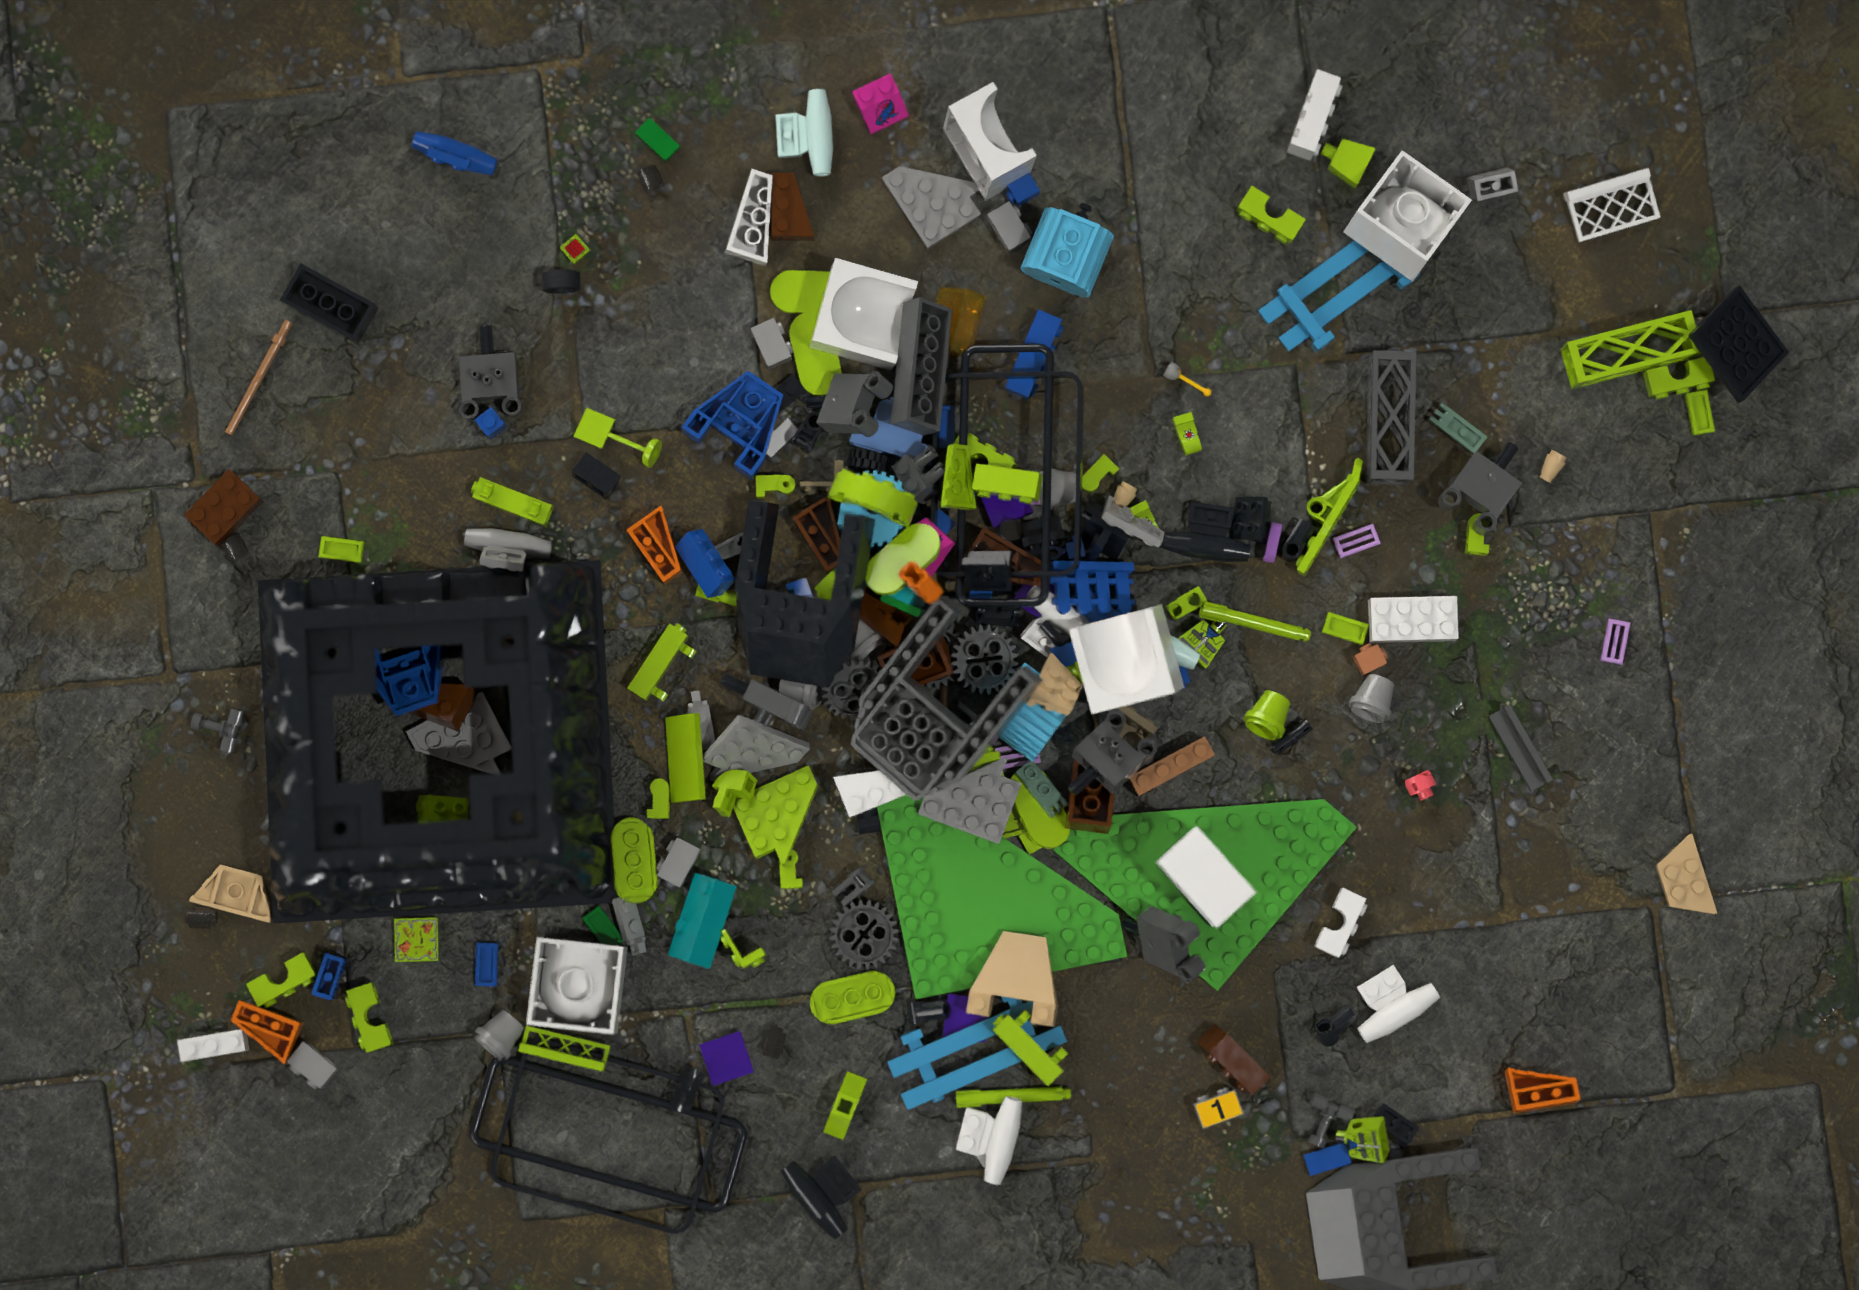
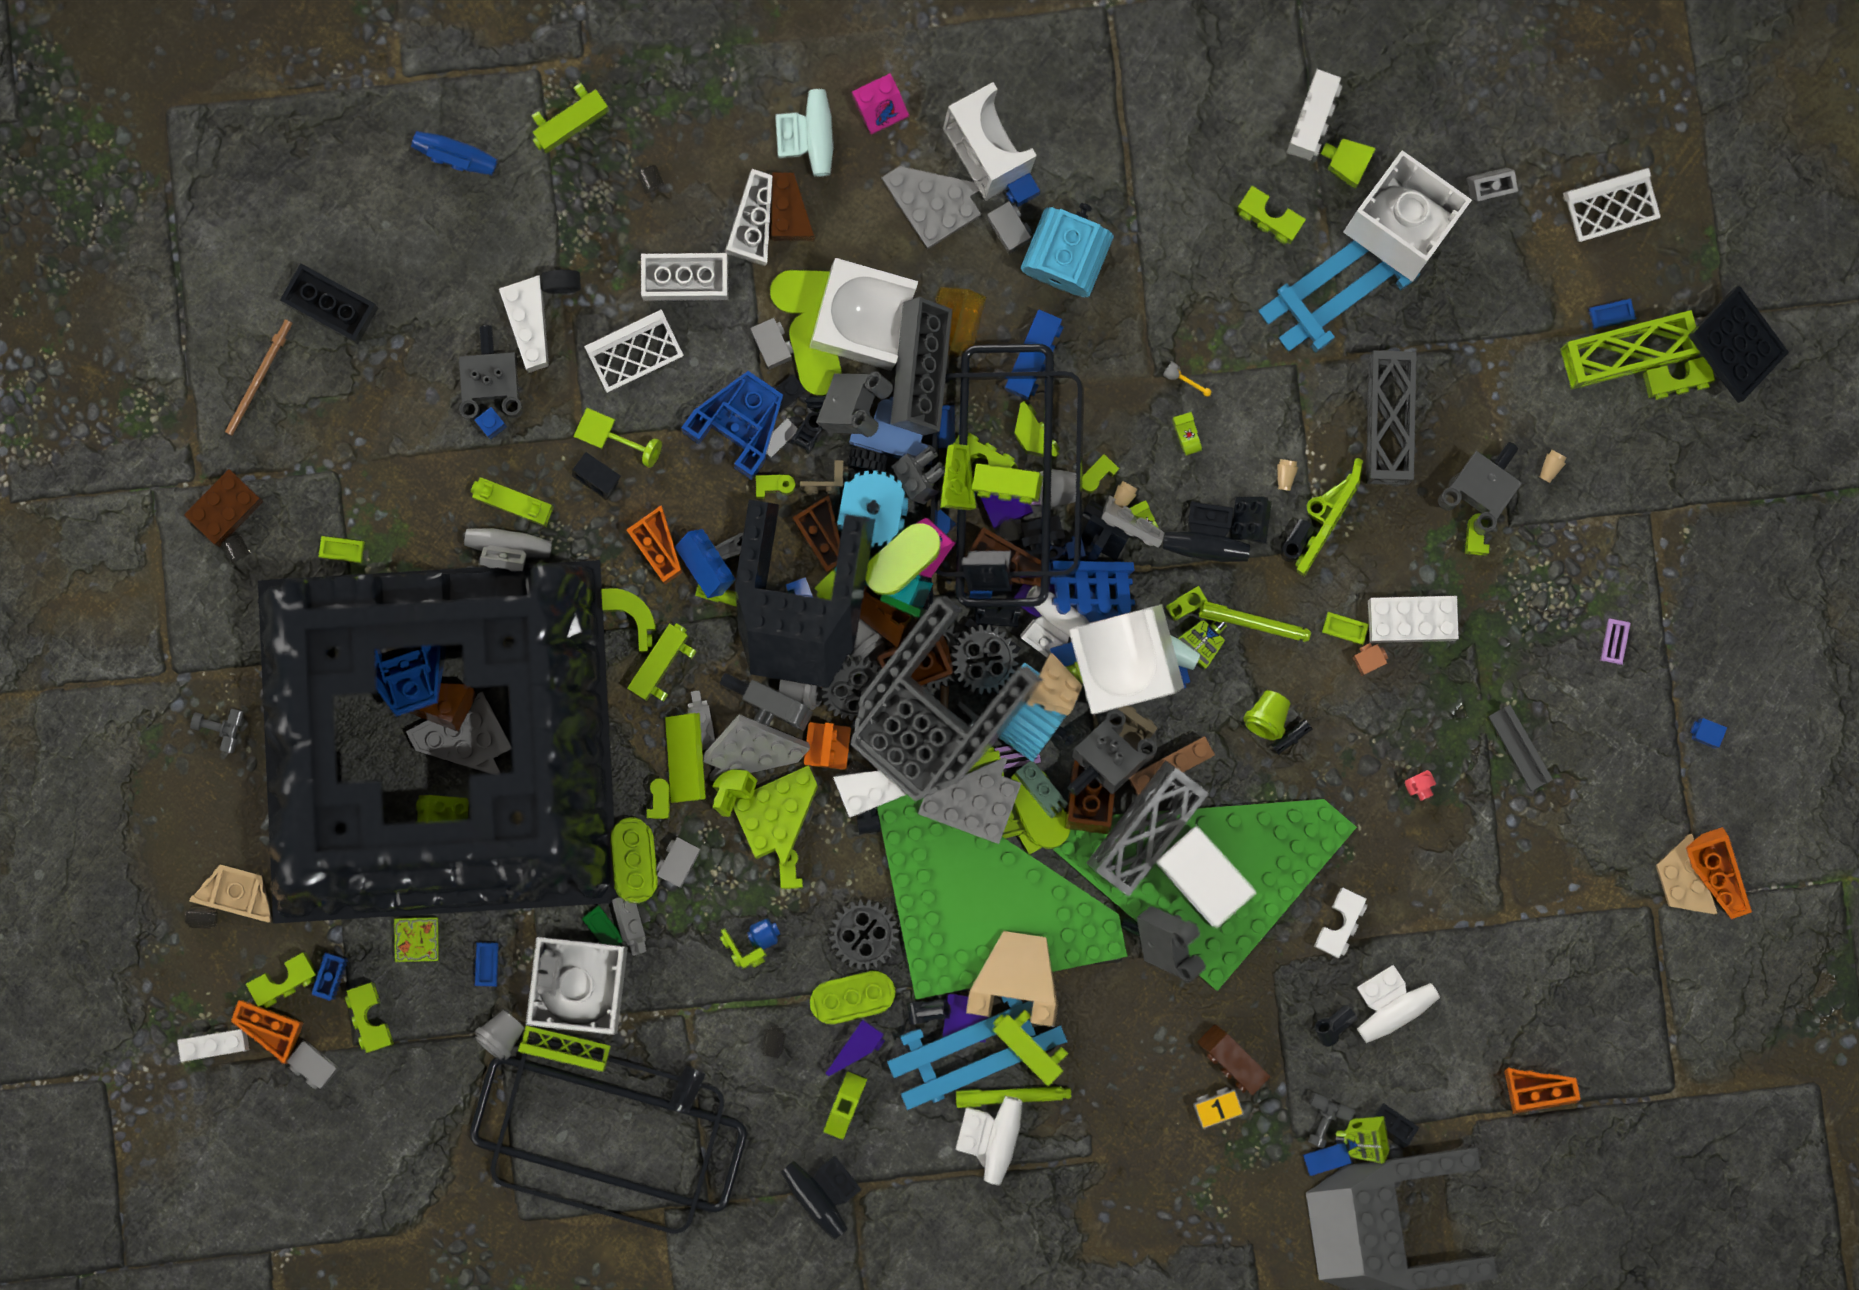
tile [560,234,590,265] -> none
green tile [635,117,680,162] -> none
teal brick [668,873,737,969] -> none
dark purple tile [699,1031,754,1086] -> none
lime brick [827,469,918,528] -> none
dark grey piece [832,865,876,906] -> none
orange brick [898,561,943,603] -> none
black arm [1039,620,1068,647] -> none
medium lavender beam [1263,522,1282,563] -> none
lavender tile [1333,524,1381,559] -> none
light grey piece [1349,674,1395,723] -> none
sand green hinge [1428,402,1487,454] -> none
lime tile [1685,390,1715,436] -> none
none -> white wedge [499,275,549,373]
none -> lime brick [532,83,609,154]
none -> light grey hinge [536,949,564,997]
none -> white fence [584,309,684,392]
none -> lime arch [601,588,657,653]
none -> white brick [641,253,728,301]
none -> blue head [747,919,780,950]
none -> orange bracket [804,722,851,770]
none -> dark purple slope [826,1020,885,1076]
none -> lime slope [1014,401,1060,459]
none -> dark grey piece [1086,760,1209,897]
none -> tan cone [1277,459,1298,491]
none -> blue tile [1589,299,1636,330]
none -> orange wedge [1686,827,1752,919]
none -> blue brick [1690,718,1727,749]

